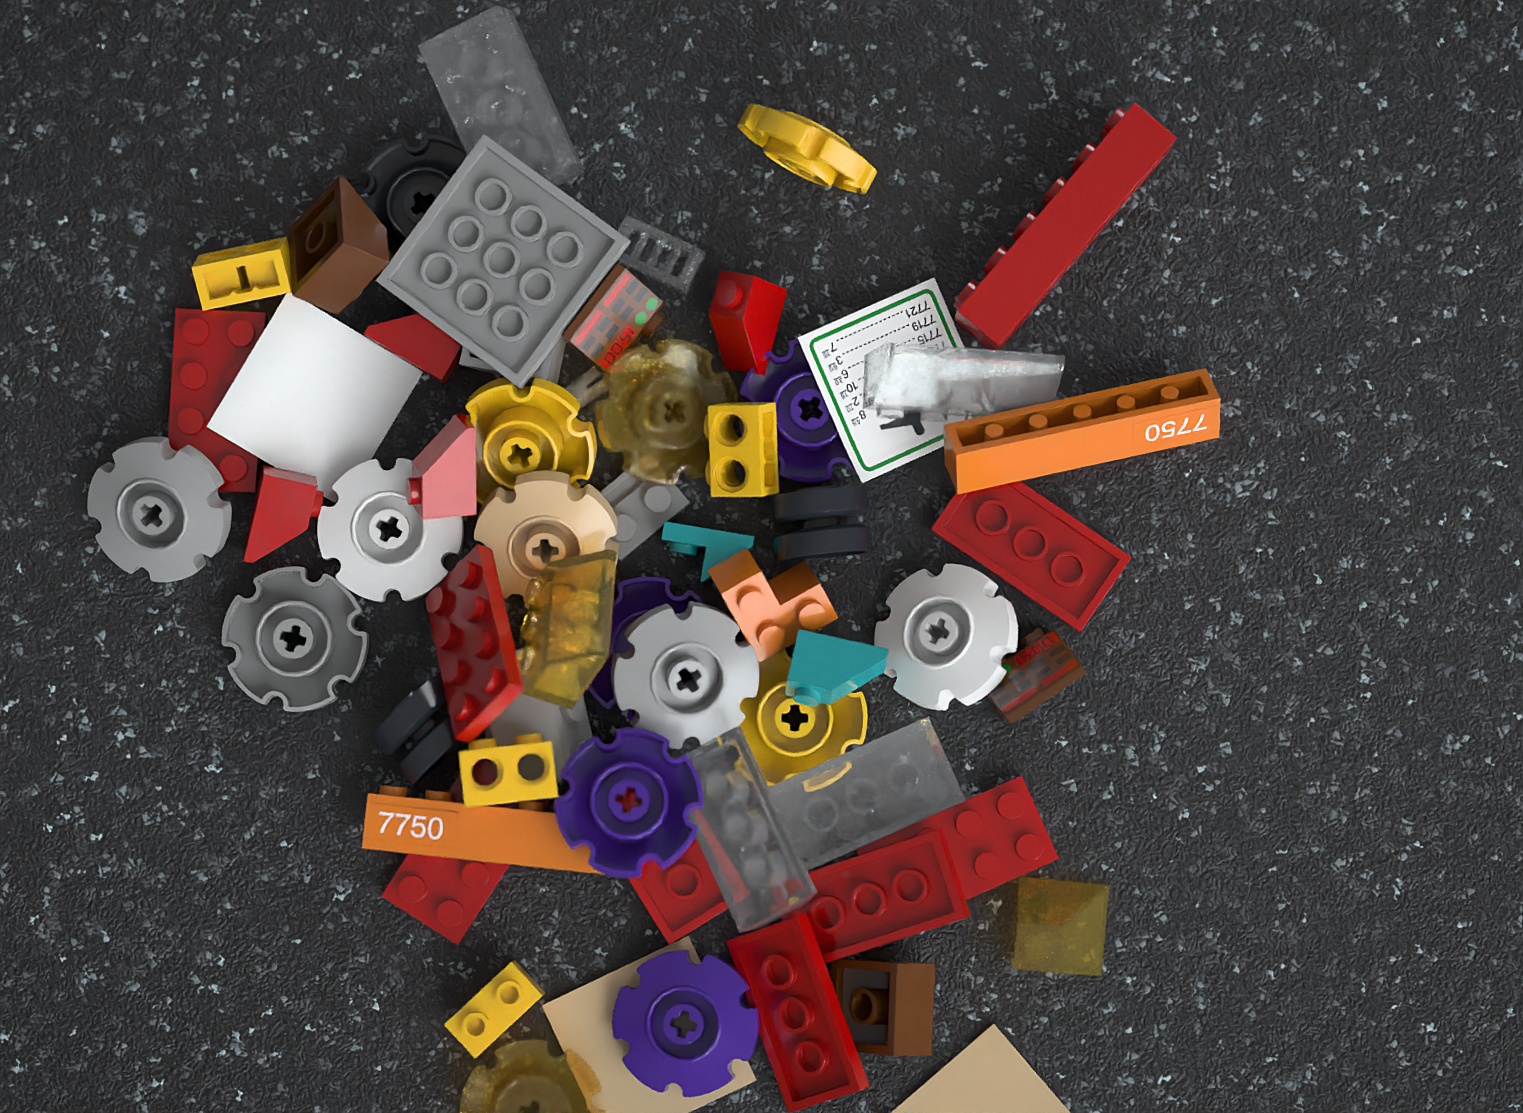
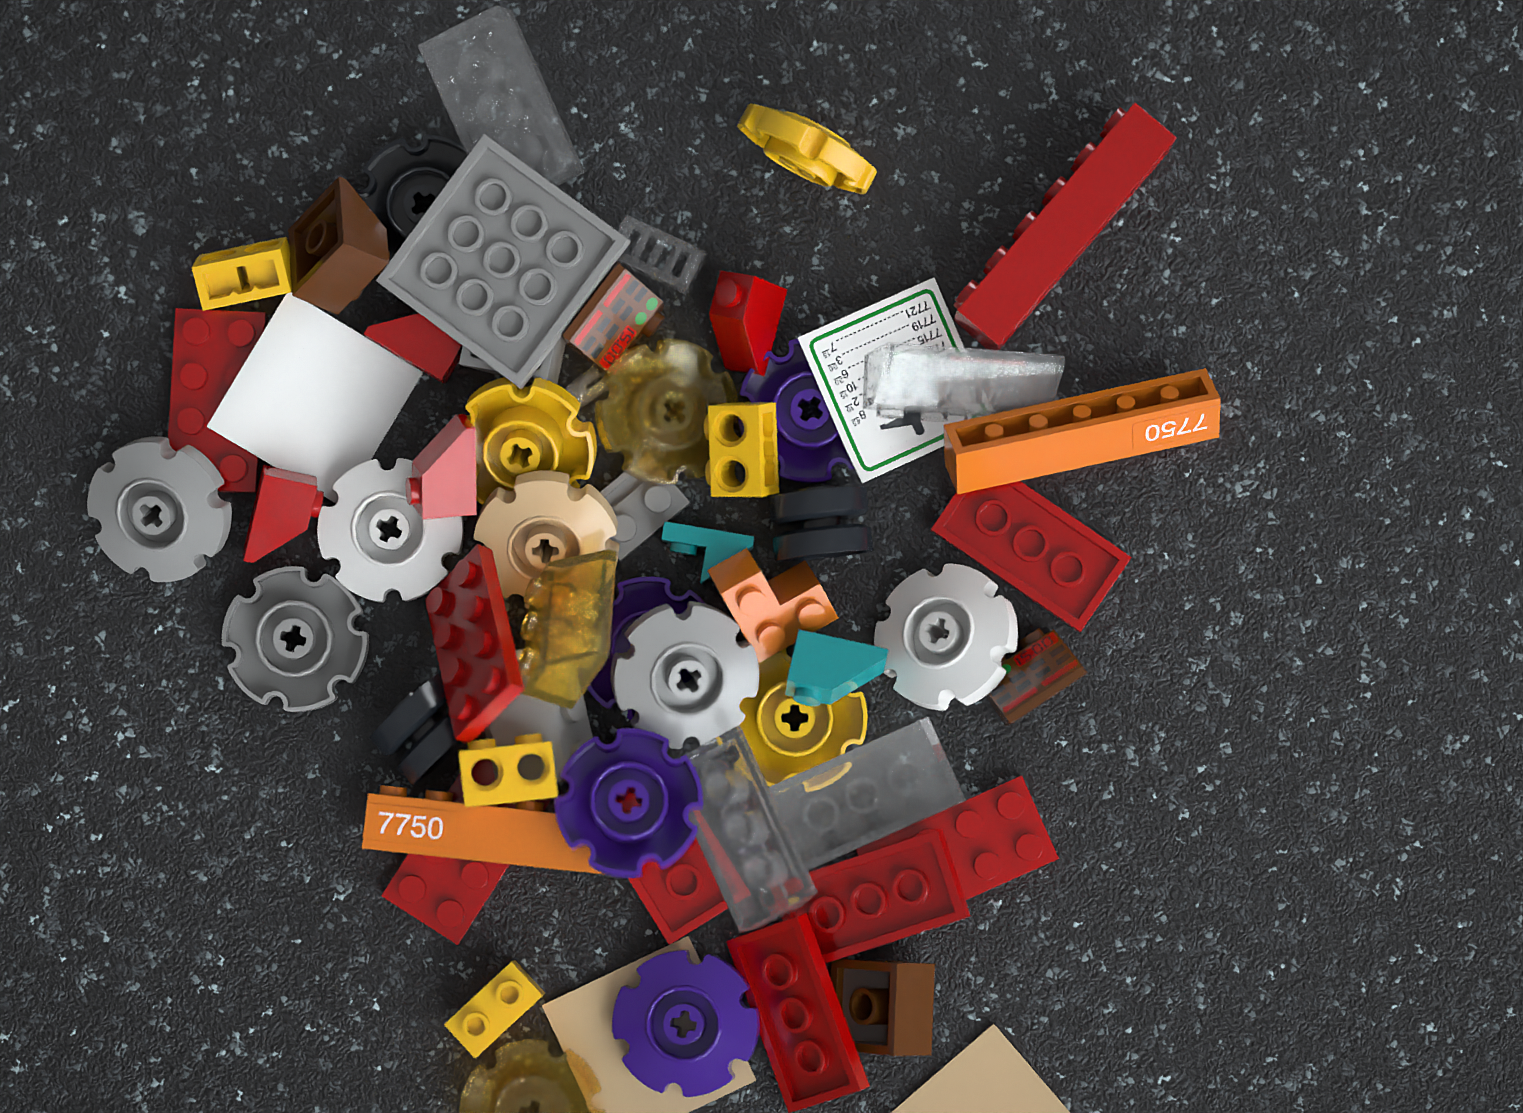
clear yellow slope [1010,876,1110,976] -> none

